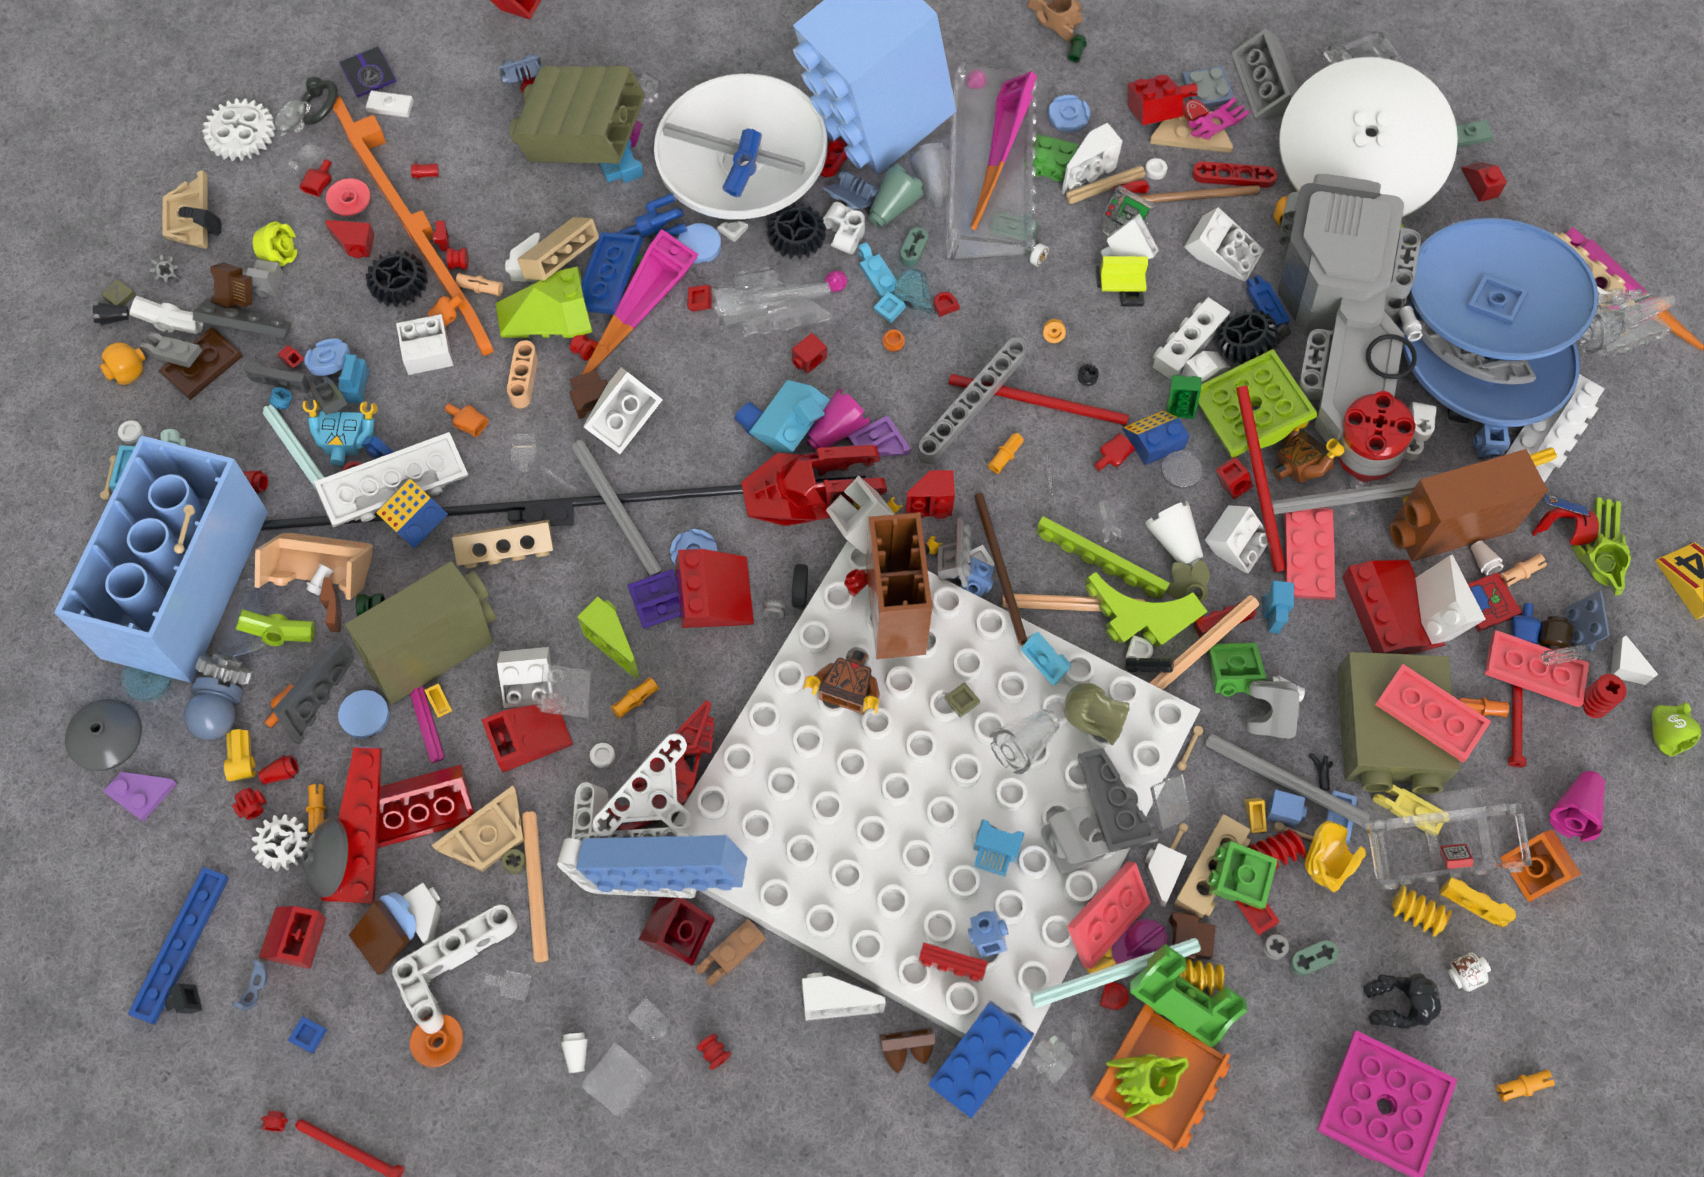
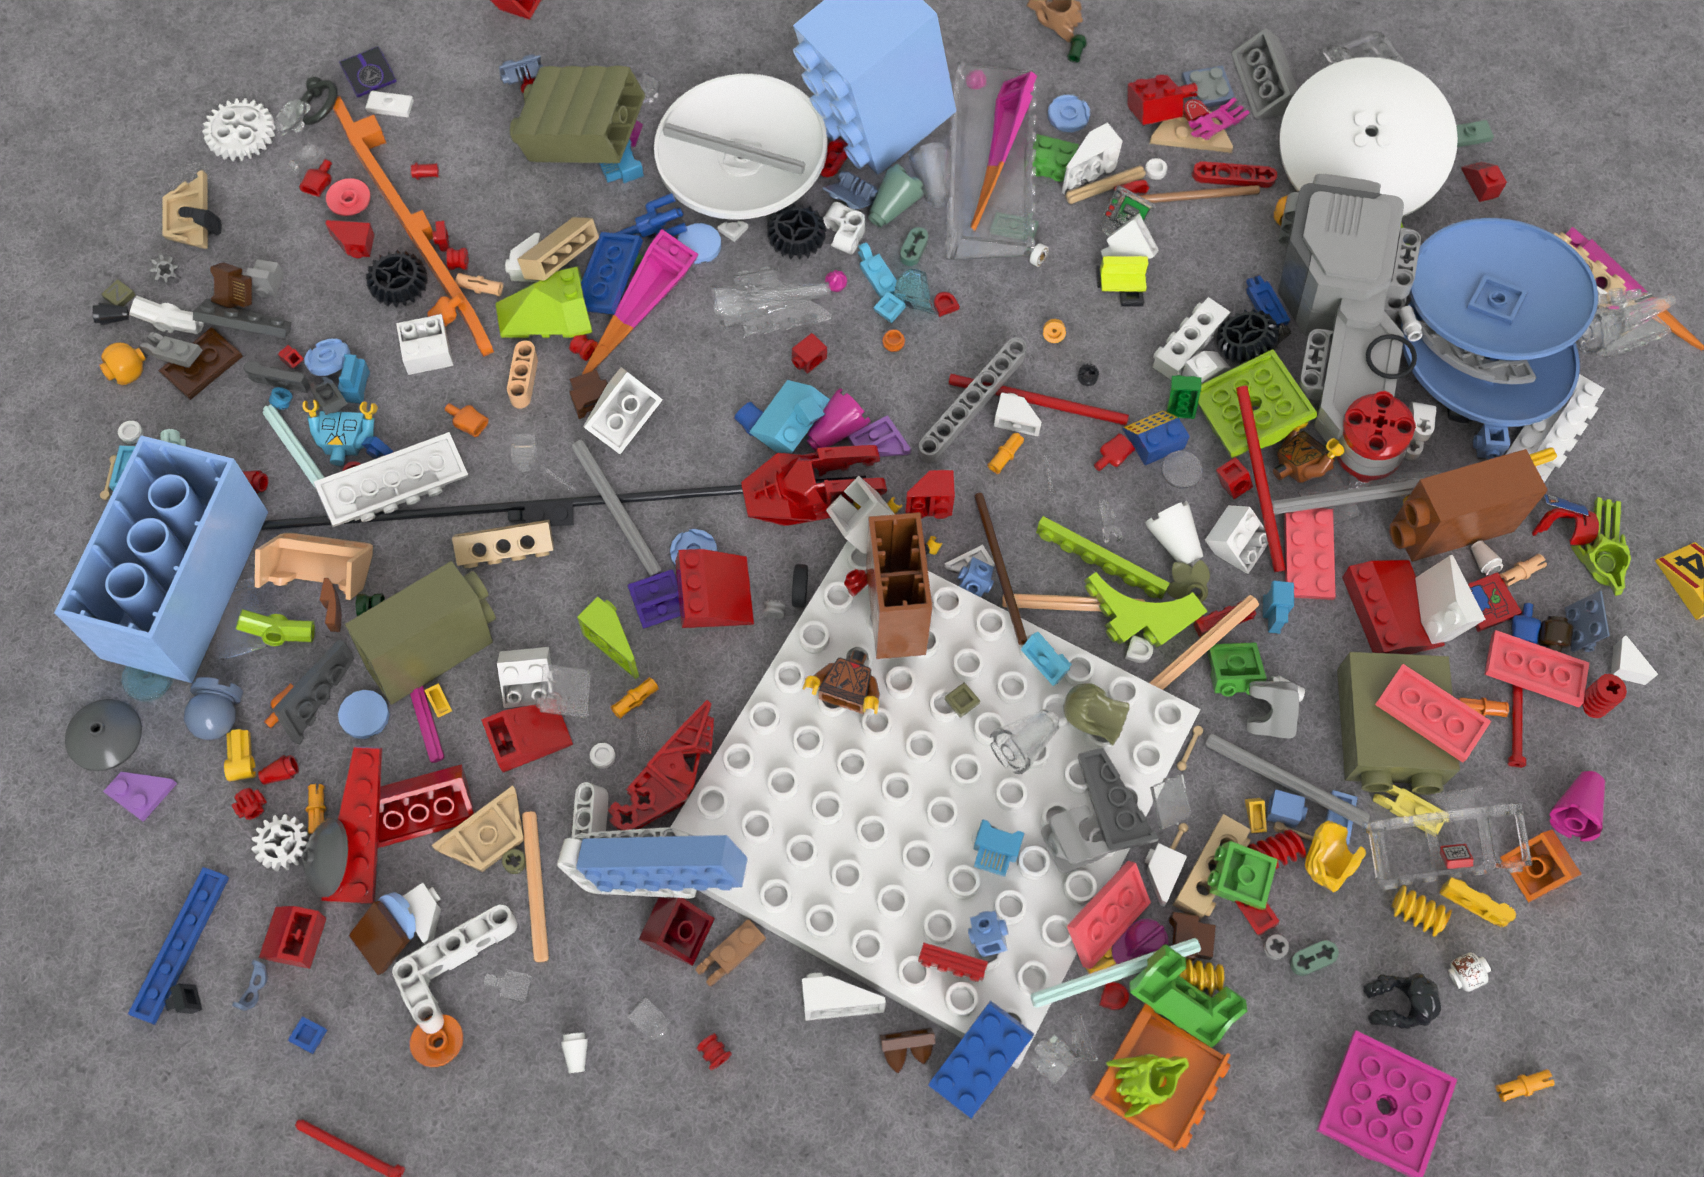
tan hinge [174,505,195,554] -> none
light grey gear [195,653,253,686] -> none
neon yellow cone [253,221,298,266] -> none
red plate [261,1111,288,1132] -> none
white pin [306,564,334,596] -> none
slope [376,478,448,548] -> none
clear hinge [580,1042,655,1120] -> none
white beam [593,733,691,836] -> none
red plate [688,284,712,311] -> none
blue piece [722,128,762,198] -> none
light grey bracket [937,517,972,588] -> none
black axle [1125,658,1174,673] -> none
white slope [1184,207,1264,282] -> none
black bar [1309,753,1334,790] -> none
clear axle [1541,644,1589,665] -> none
lime piece [1652,702,1701,757] -> none
none -> white slope [994,392,1042,437]

